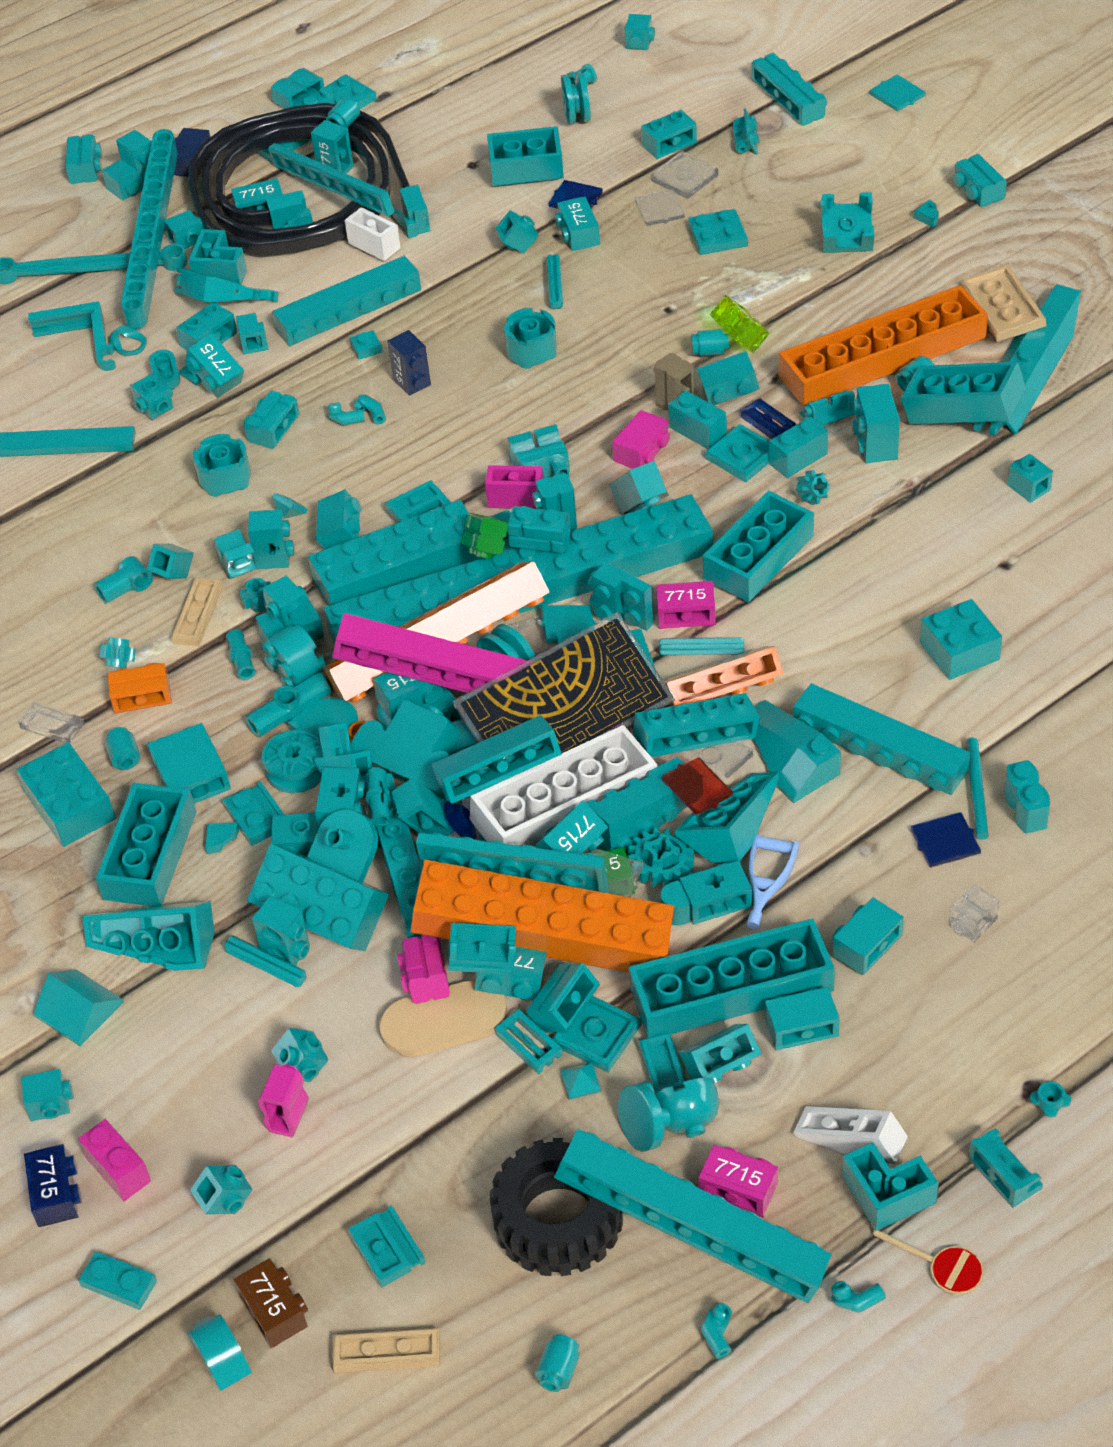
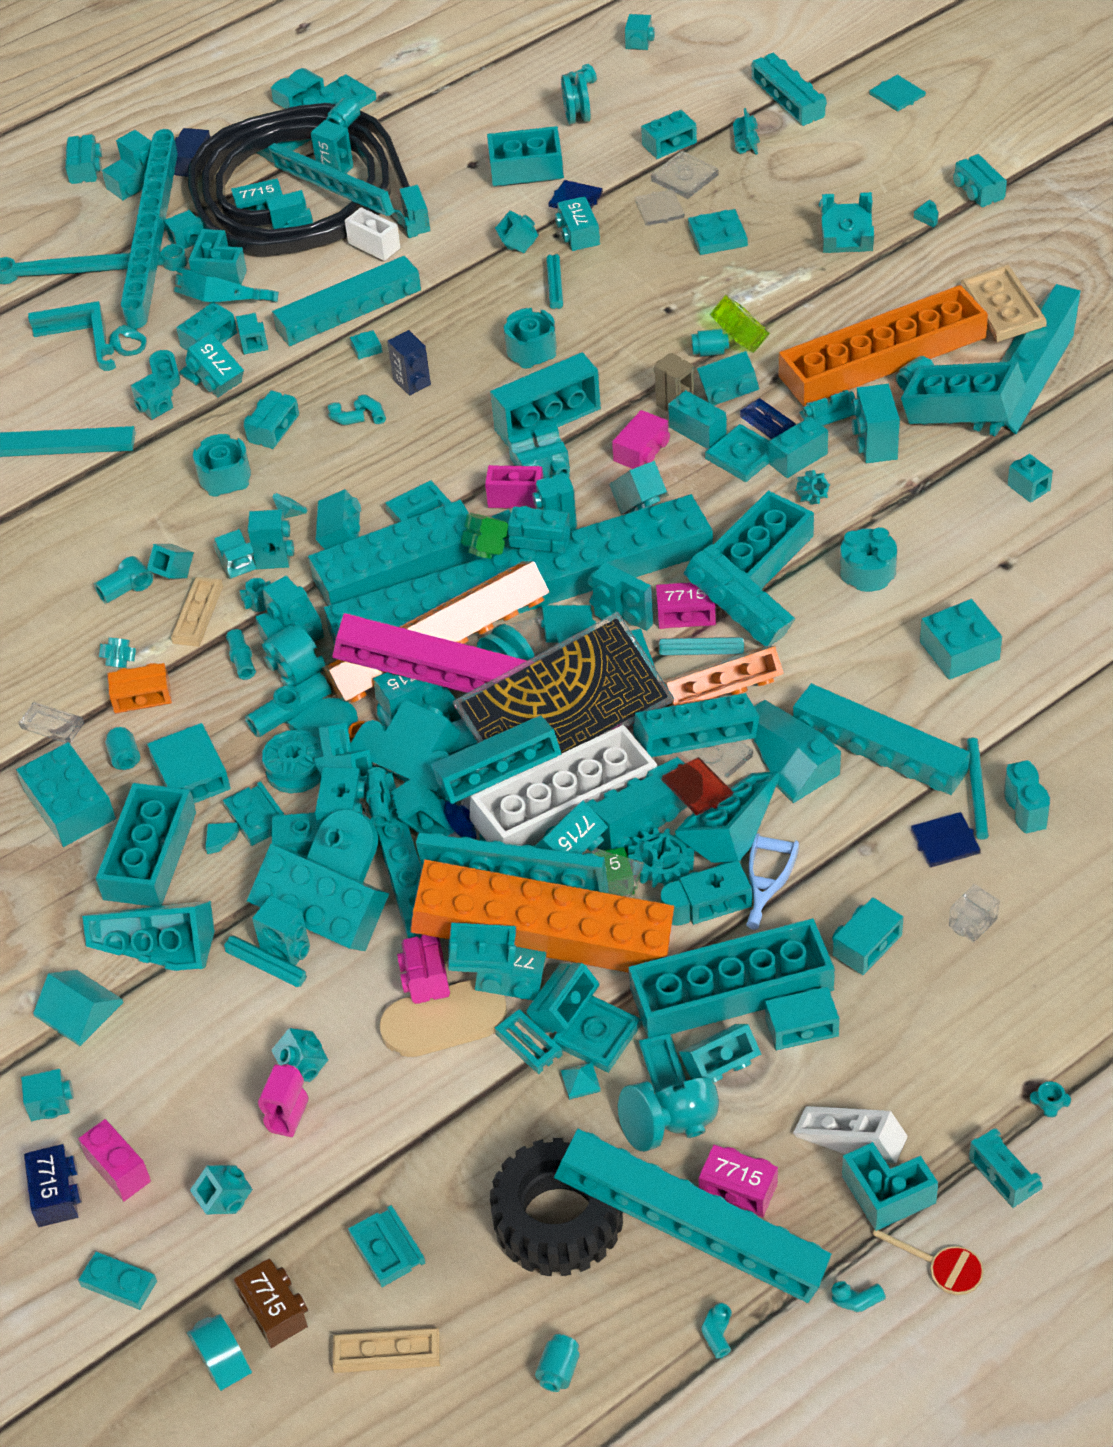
none -> teal brick [490,352,601,446]
none -> teal brick [683,544,795,646]
none -> teal brick [840,527,897,592]

